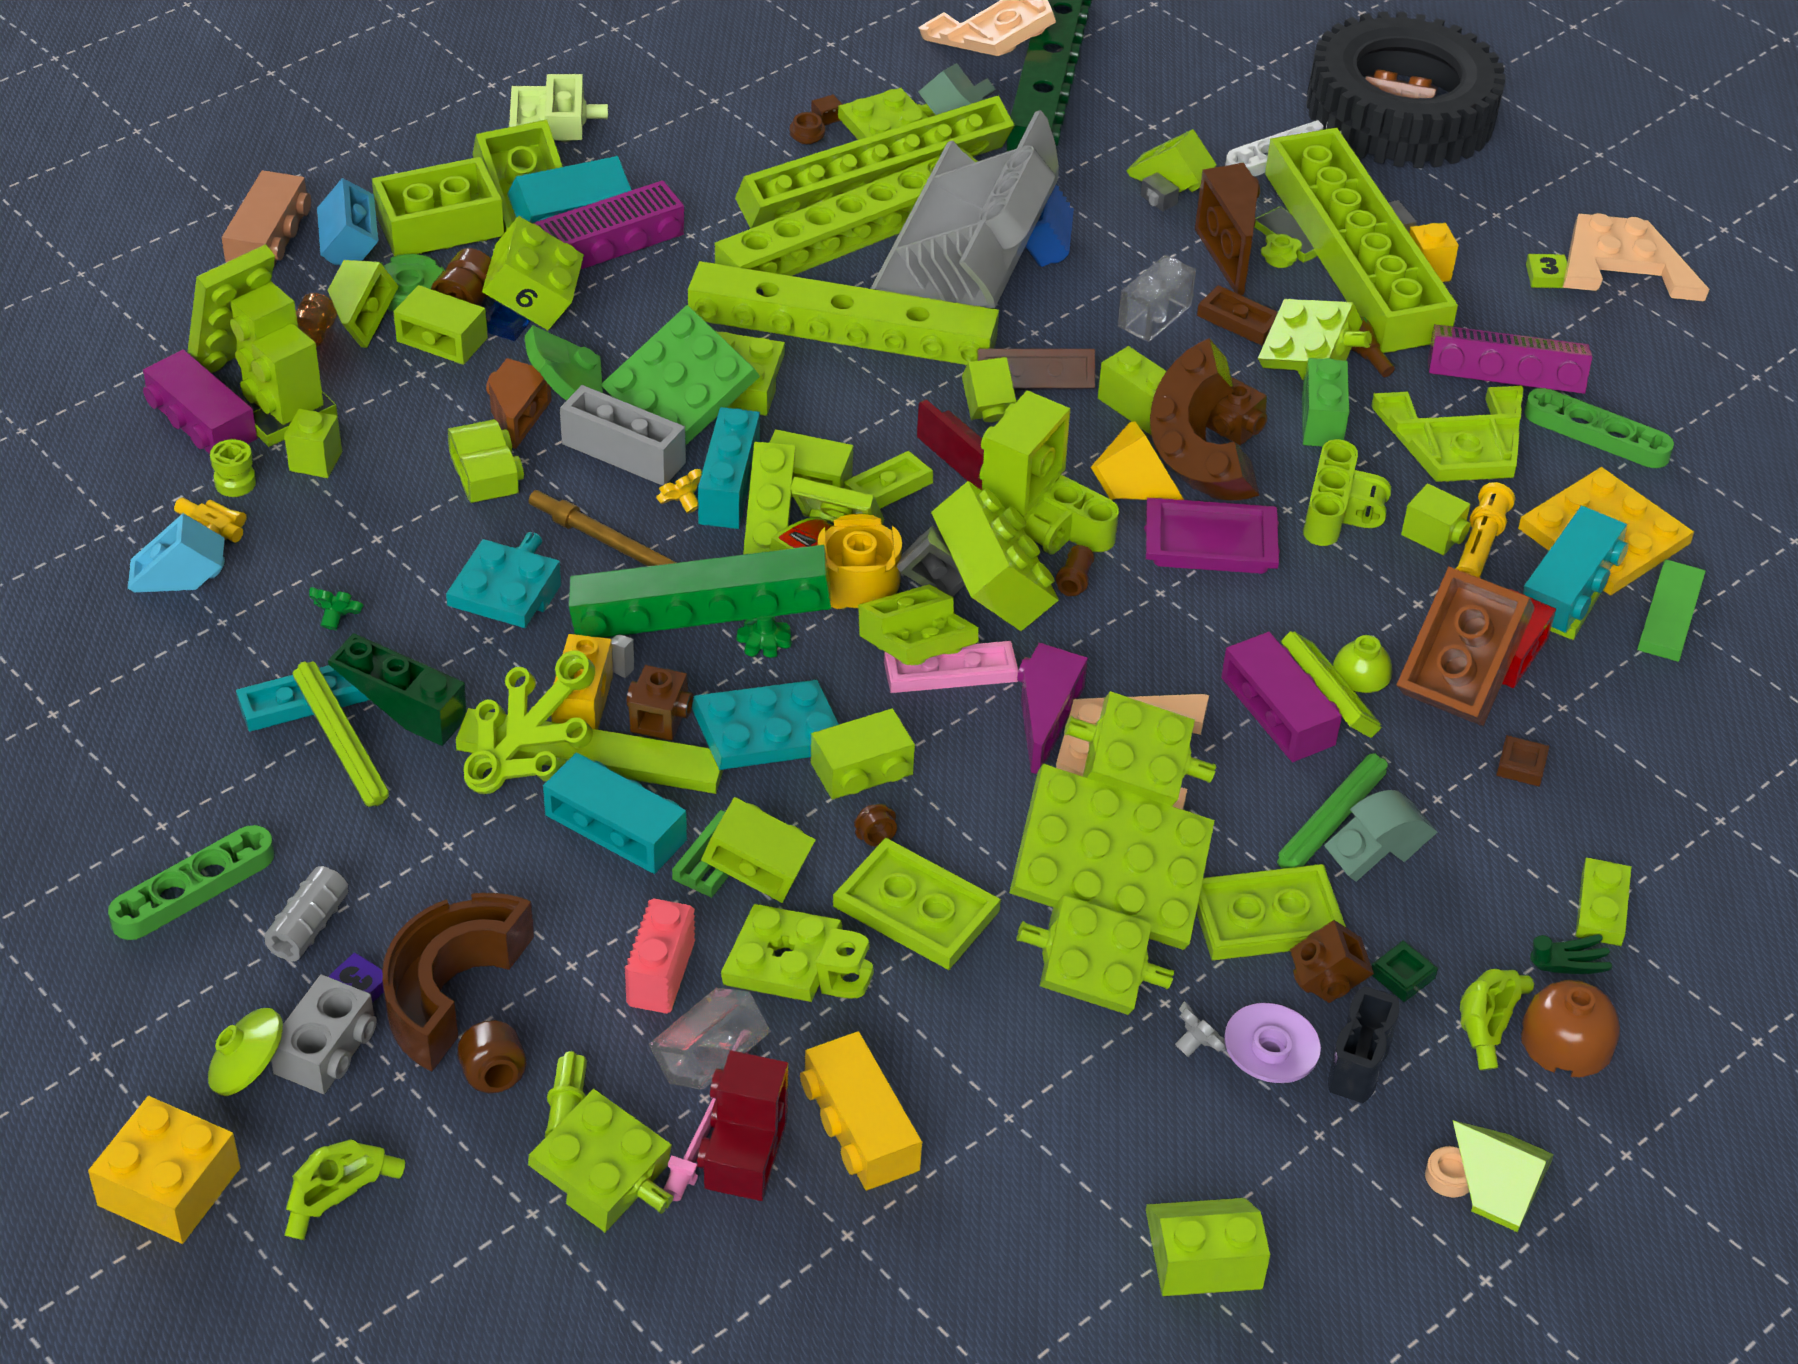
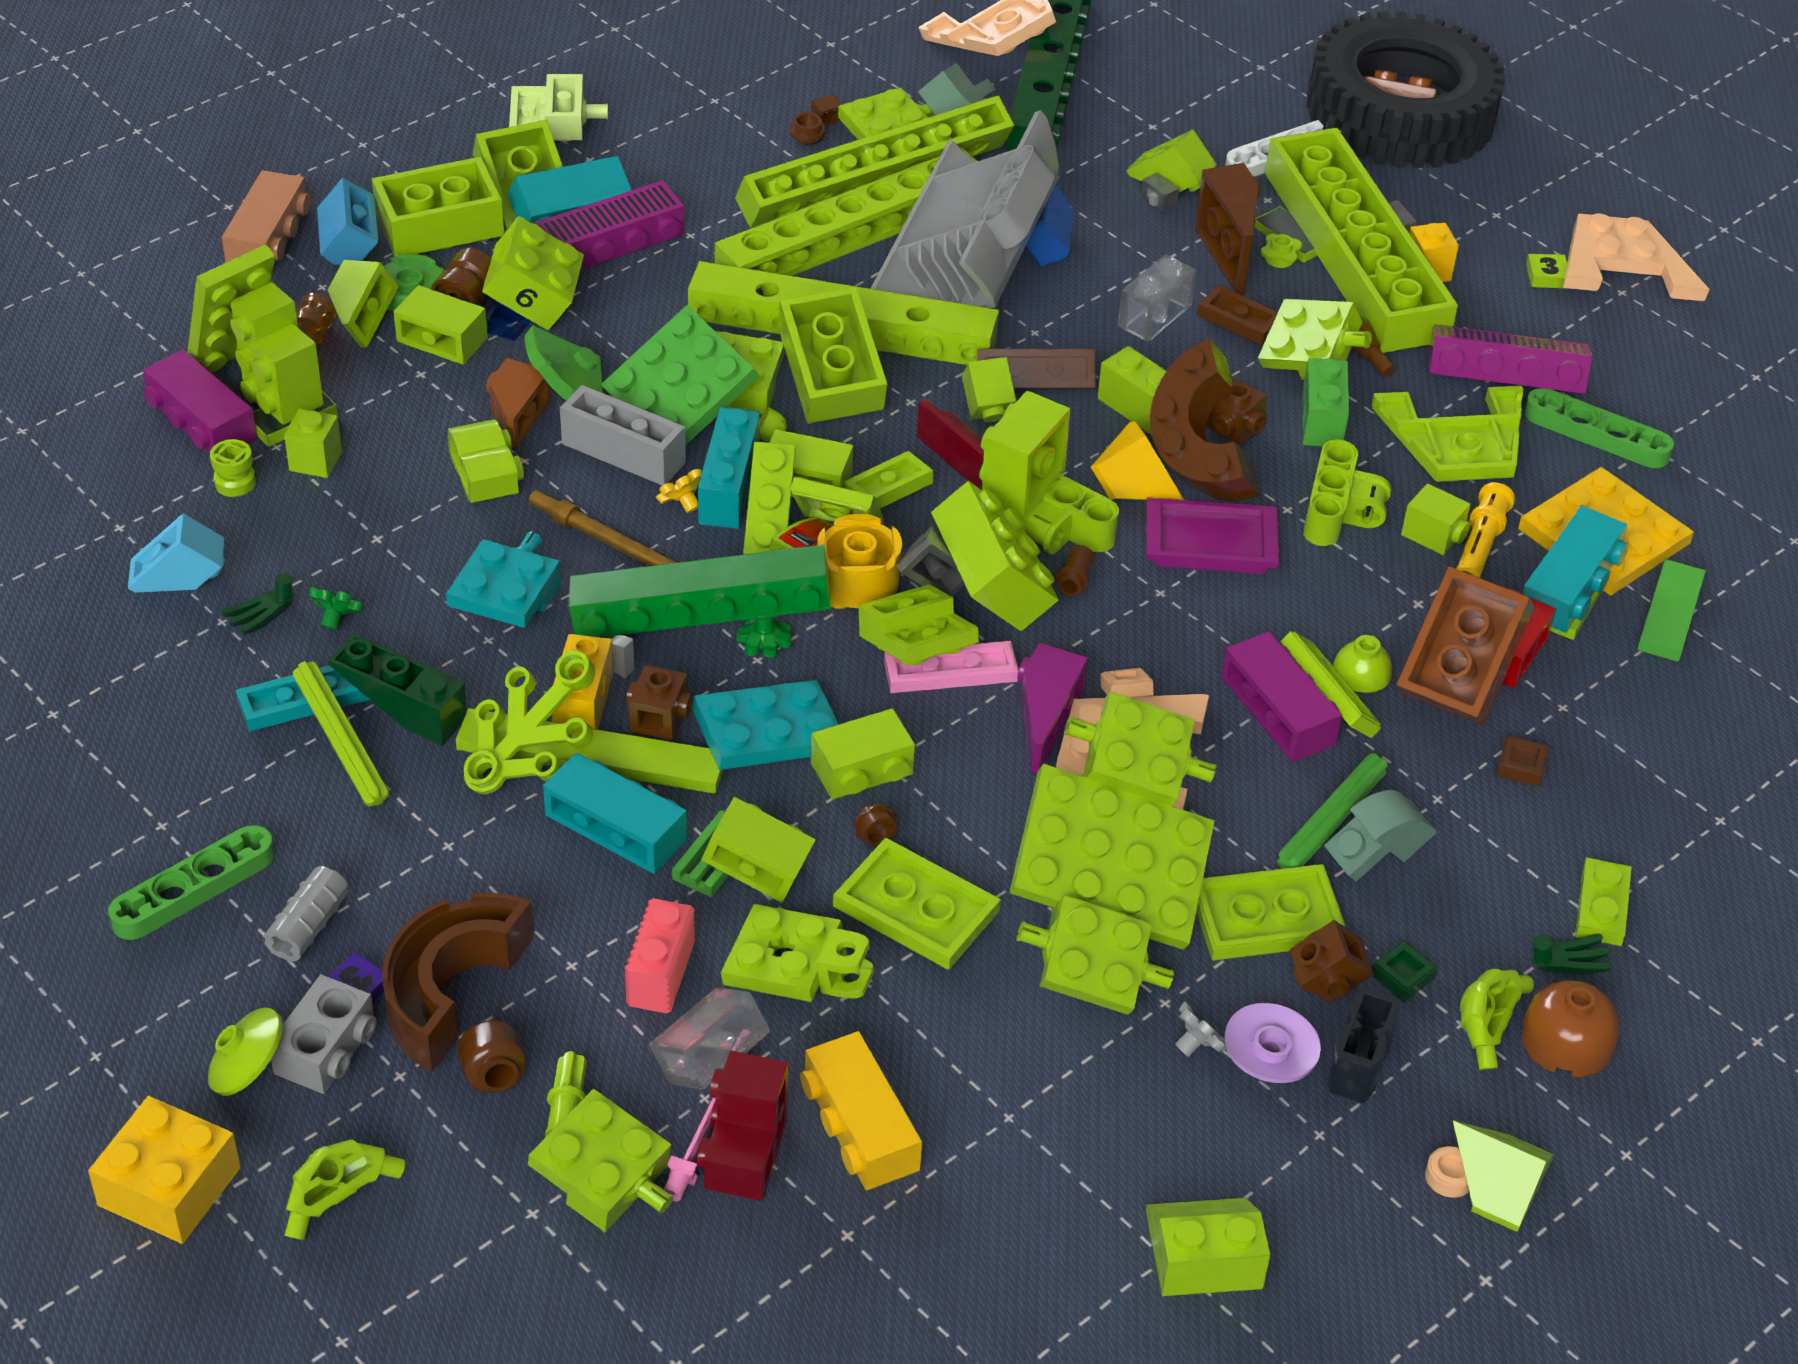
yellow piece [174,497,246,543] -> none
none -> dark green piece [222,574,294,635]
none -> lime hinge [760,407,787,442]
none -> lime brick [778,286,887,424]
none -> light nougat tile [1100,668,1154,698]

